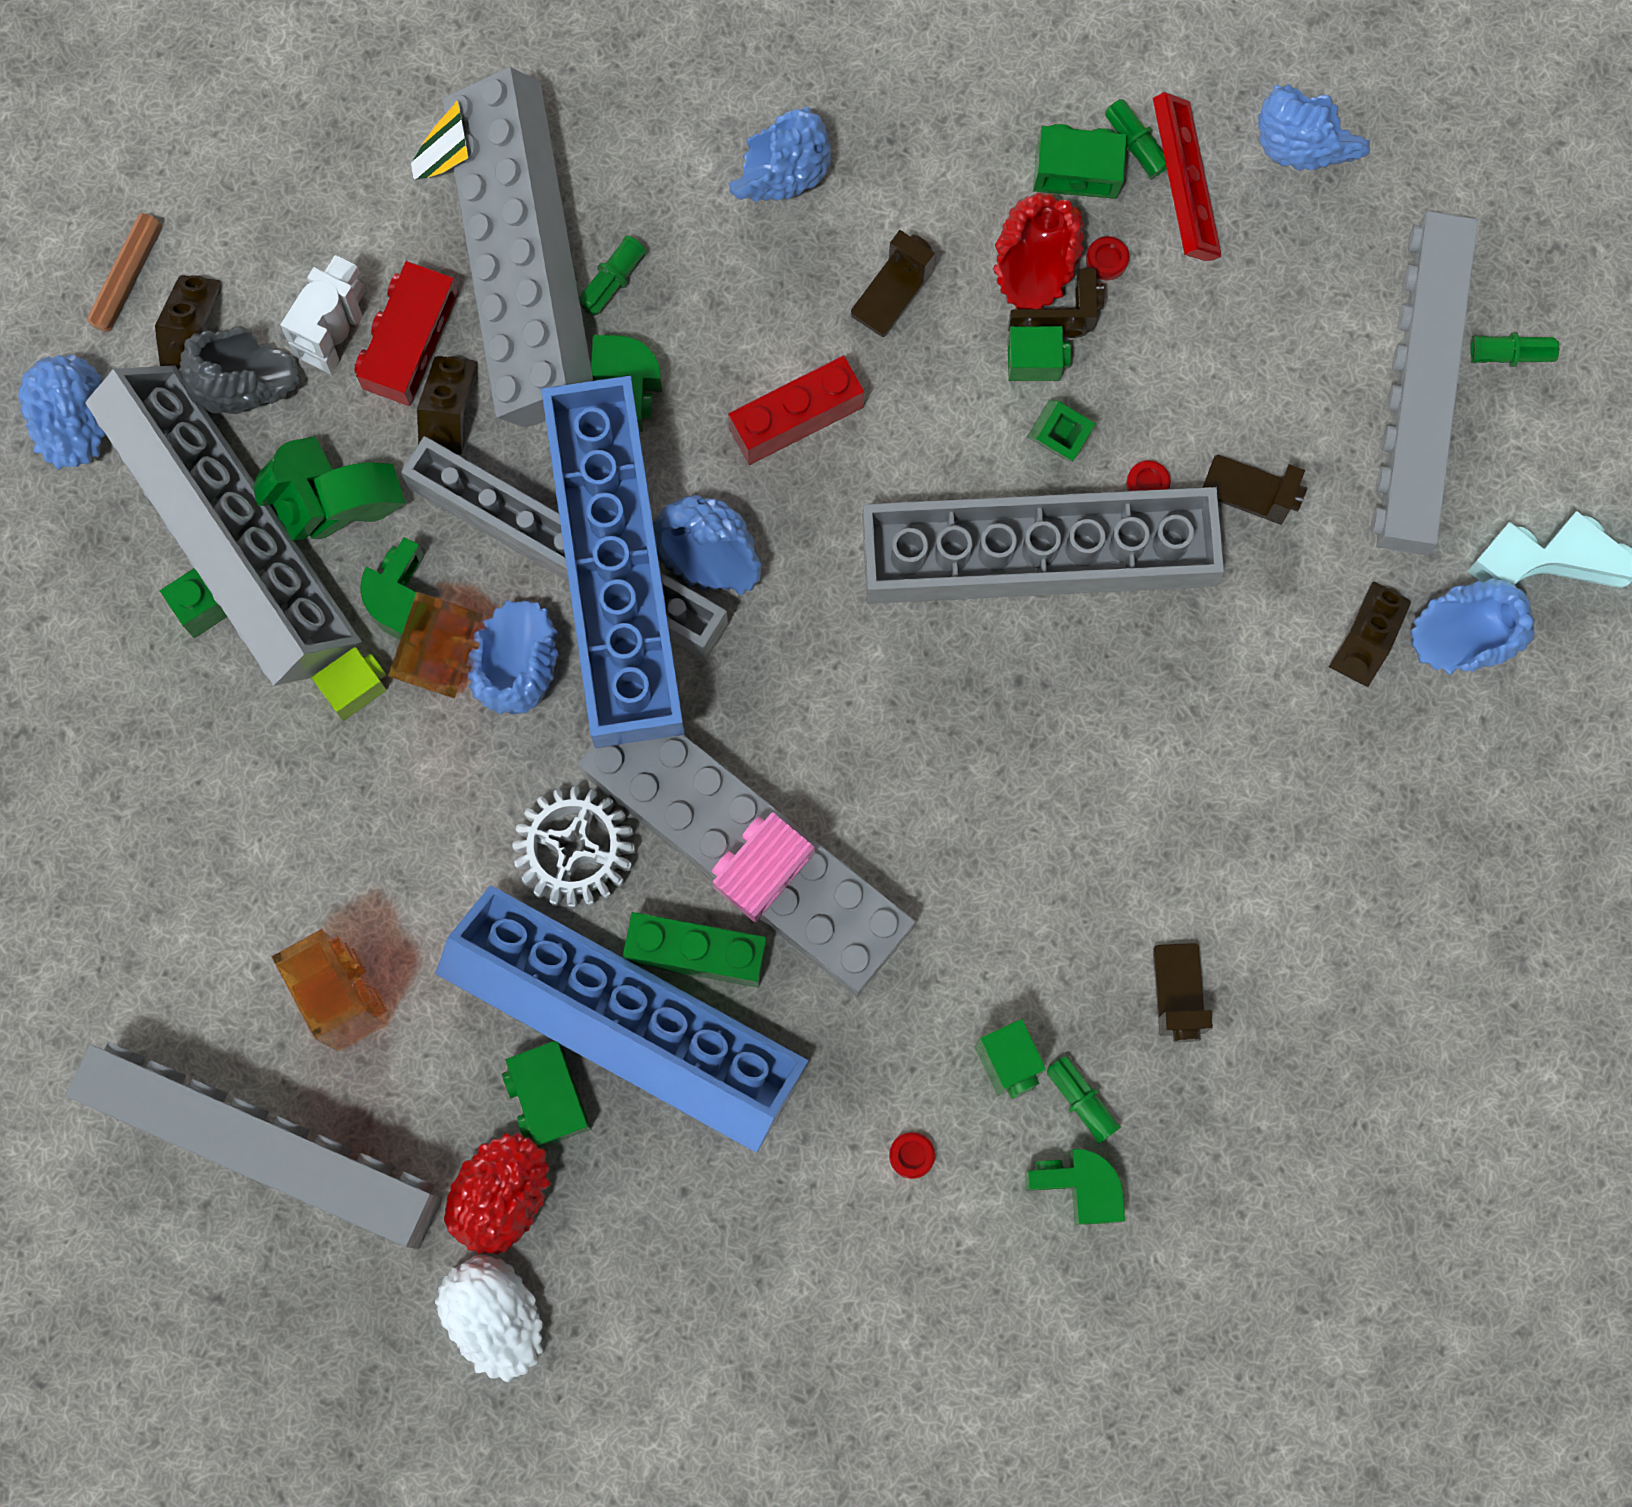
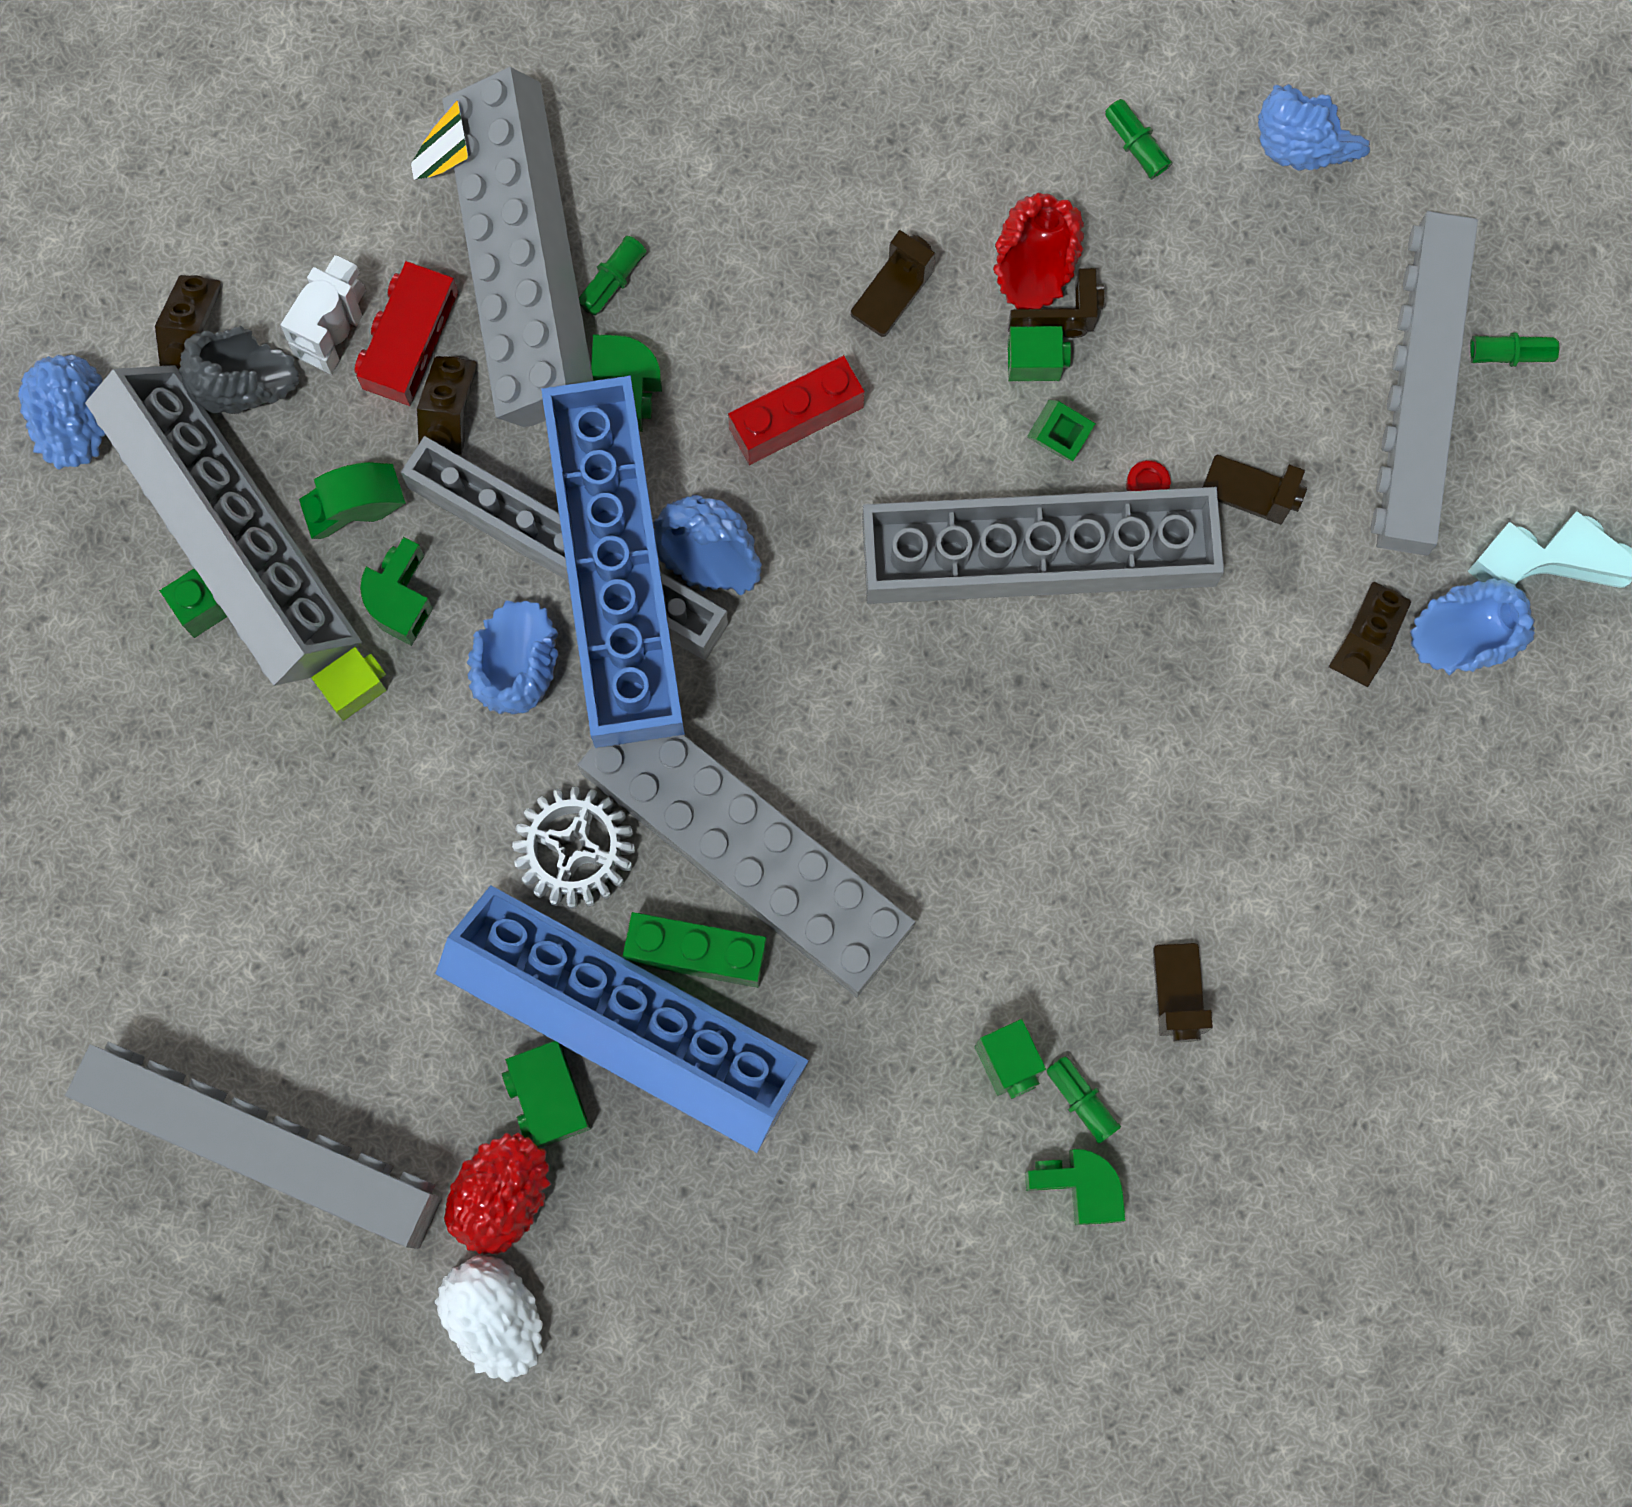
nougat axle [87,213,161,332] -> none
green brick [254,437,333,541] -> none
clear orange brick [271,929,388,1052] -> none
clear orange brick [388,592,483,699] -> none
bright pink brick [712,812,815,923] -> none
medium blue piece [729,106,831,202] -> none
red tile [889,1132,935,1179] -> none
green brick [1033,124,1126,199] -> none
red tile [1086,236,1129,281] -> none
red tile [1153,92,1221,261] -> none

